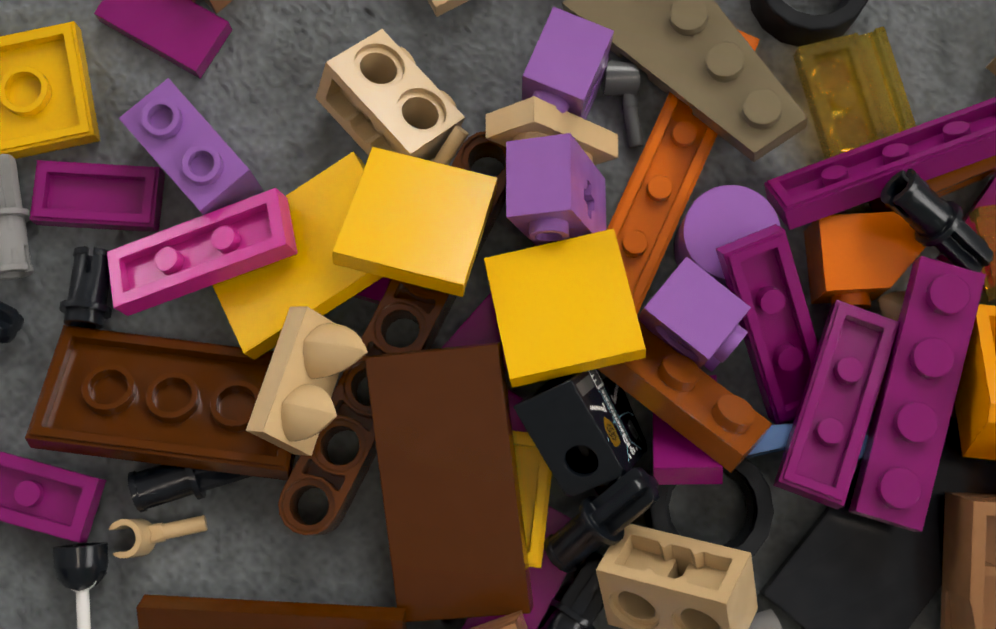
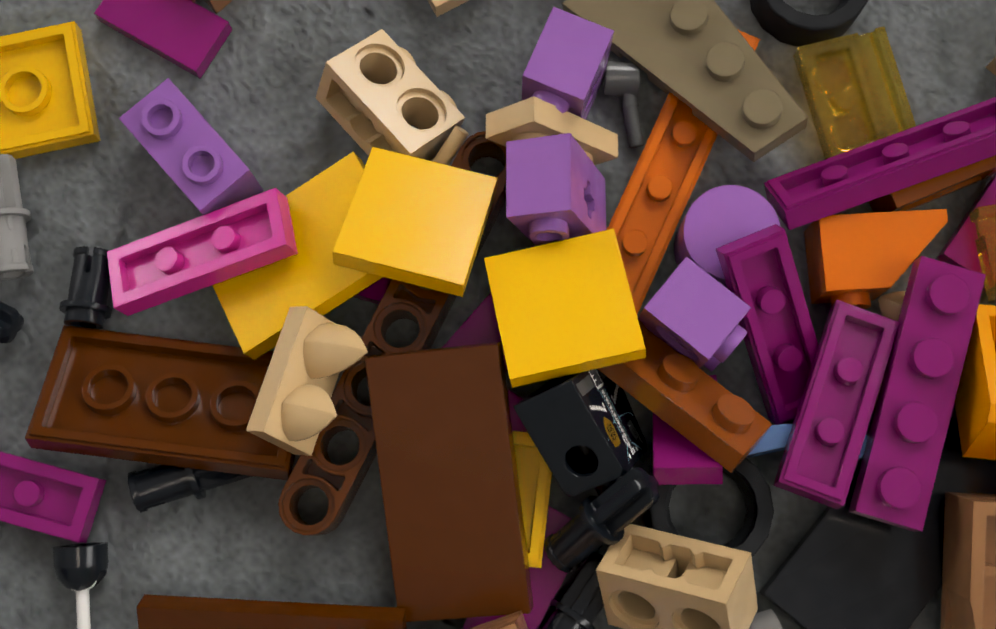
magenta tile [29,160,165,232] -> none
tan hand [109,515,208,558] -> none
black axle [880,169,994,272] -> none

